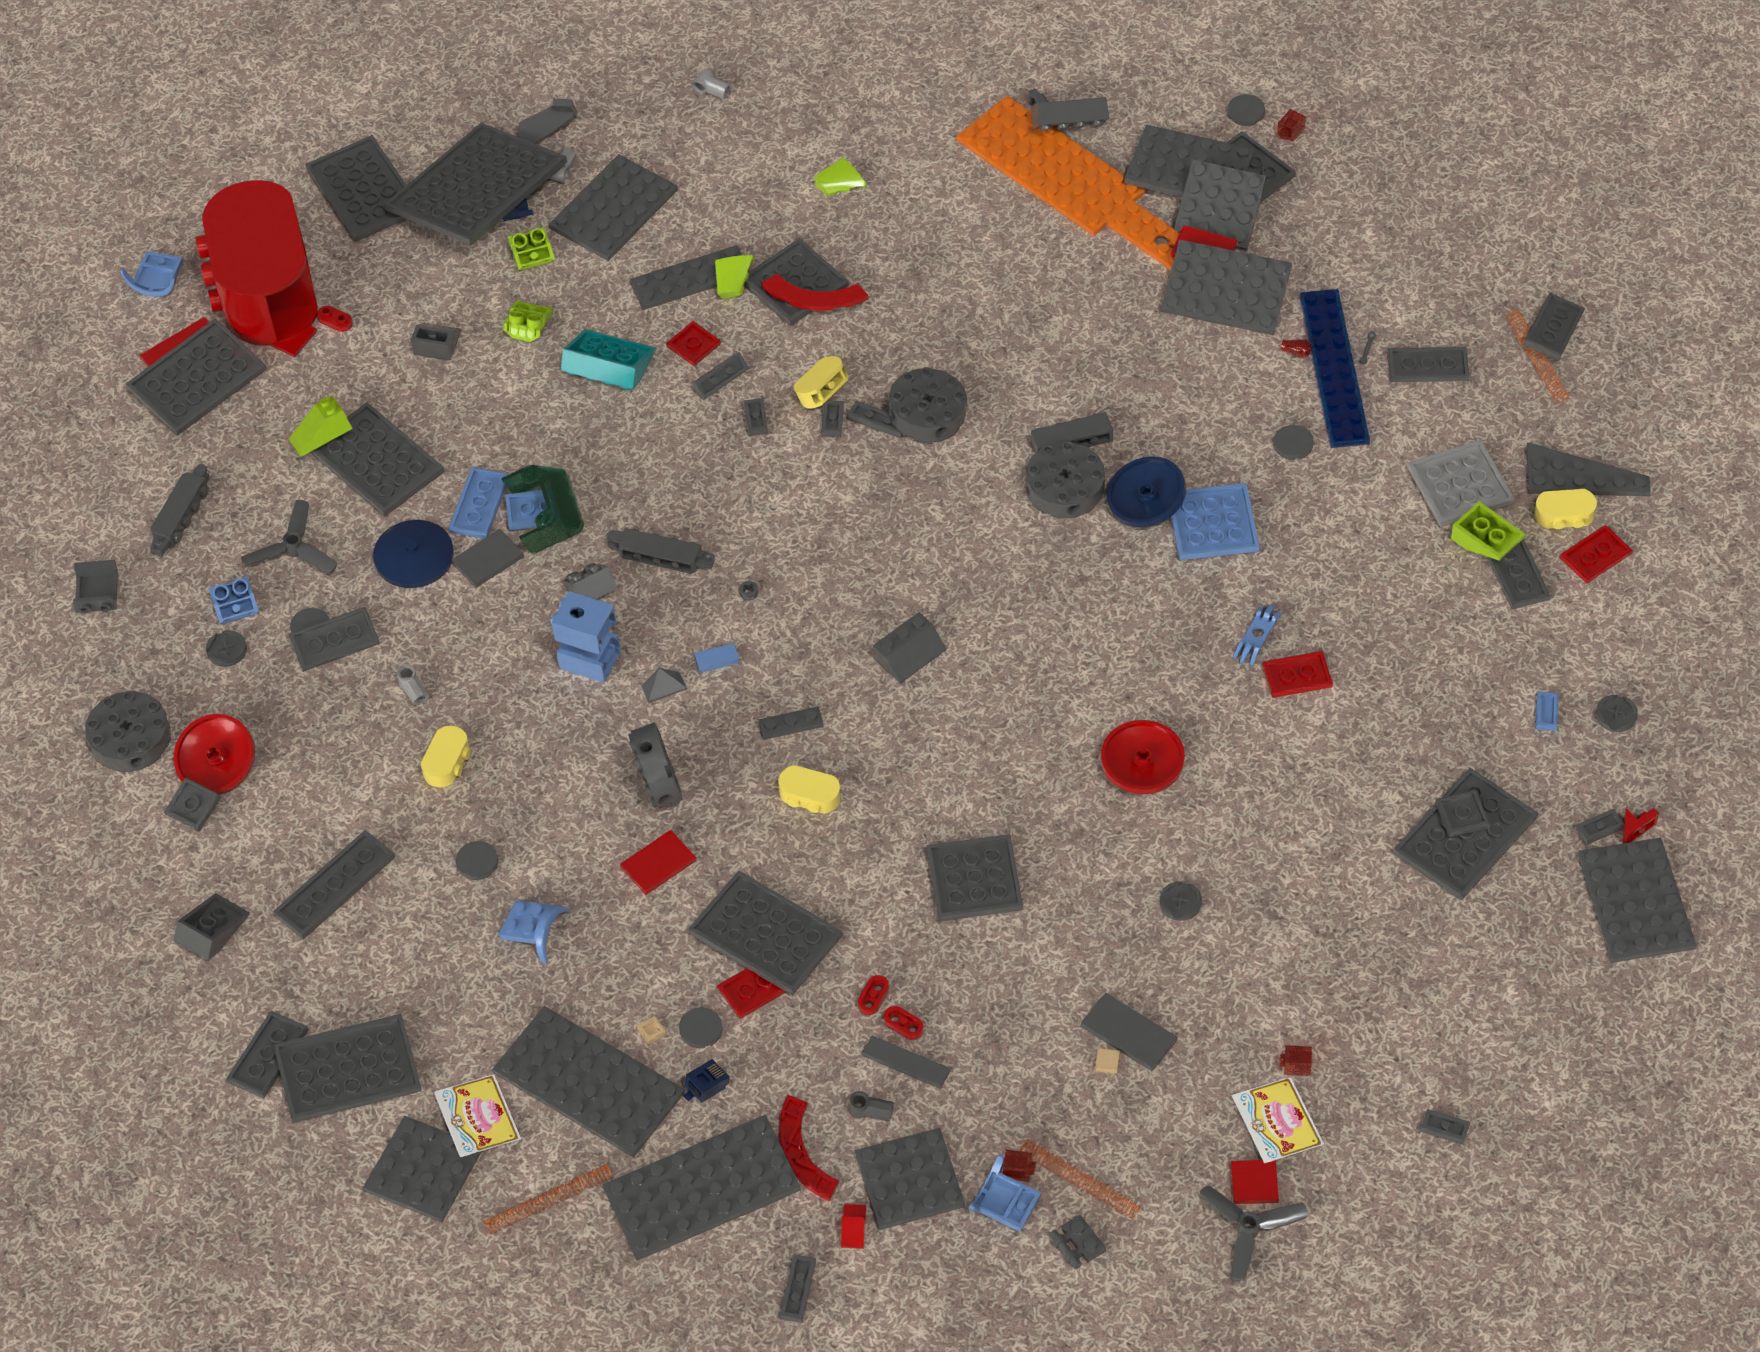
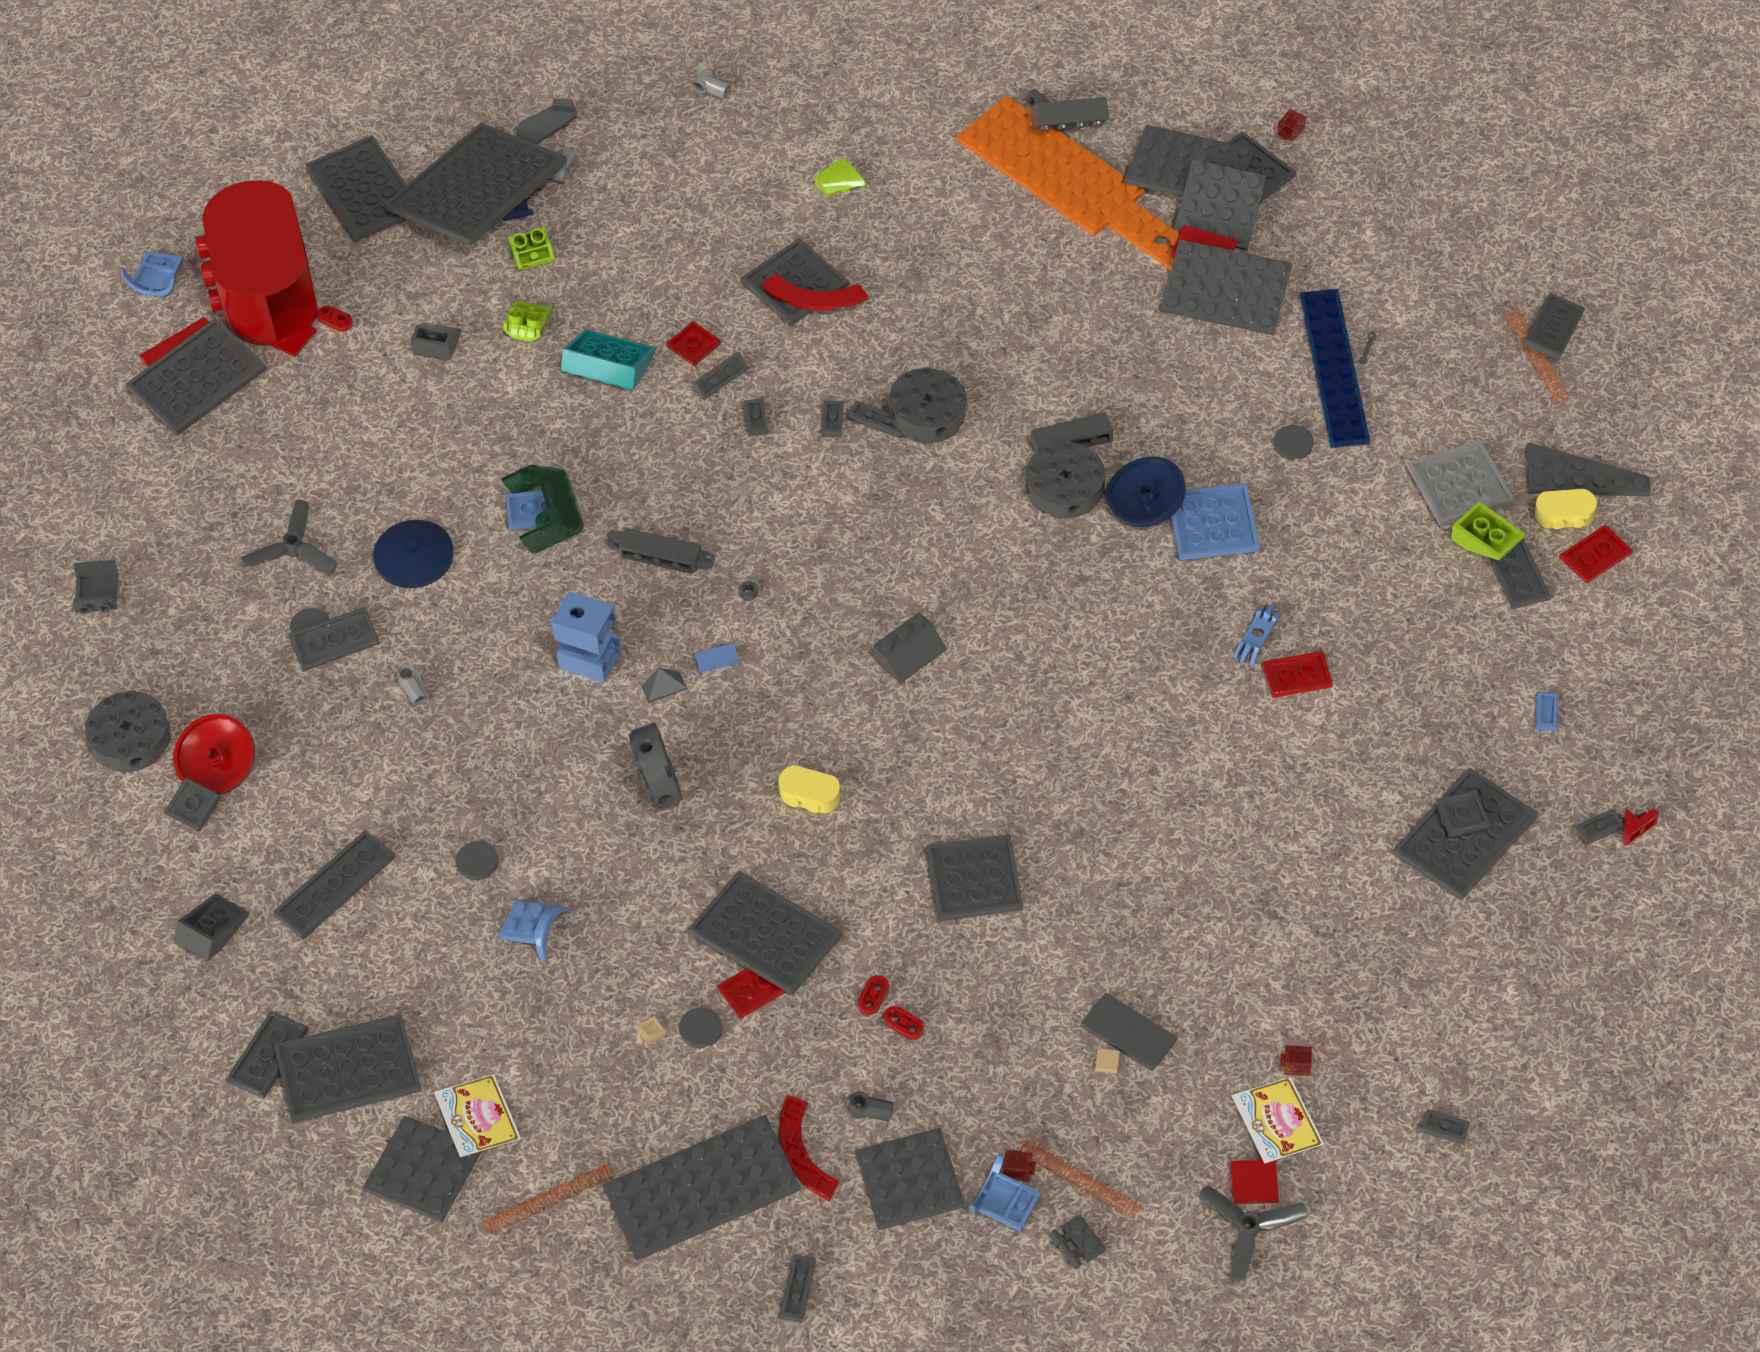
dark grey hinge [150,464,210,556] -> none
dark grey tile [206,630,247,667] -> none
medium blue slope [208,576,259,624] -> none
lime slope [289,395,353,457] -> none
dark grey plate [310,402,445,517] -> none
light yellow brick [421,726,471,787] -> none
medium blue tile [448,467,510,539] -> none
dark grey tile [452,529,524,588] -> none
dark grey plate [492,1006,685,1158] -> none
dark grey plate [549,154,678,261] -> none
dark grey slope [562,563,617,599] -> none
red tile [620,830,697,895] -> none
dark grey plate [630,245,750,310] -> none
dark blue piece [683,1059,730,1103] -> none
lime slope [715,255,755,300] -> none
dark grey plate [758,706,824,740] -> none
light yellow brick [794,356,849,408] -> none
red slope [841,1204,867,1249] -> none
dark grey tile [862,1035,950,1089] -> none
red dish [1101,720,1185,794] -> none
dark grey tile [1160,881,1202,921] -> none
dark grey tile [1228,94,1265,126] -> none
clear red cone [1281,339,1311,358] -> none
dark grey tile [1388,347,1469,382] -> none
dark grey plate [1578,837,1697,963] -> none
dark grey tile [1596,695,1638,732] -> none

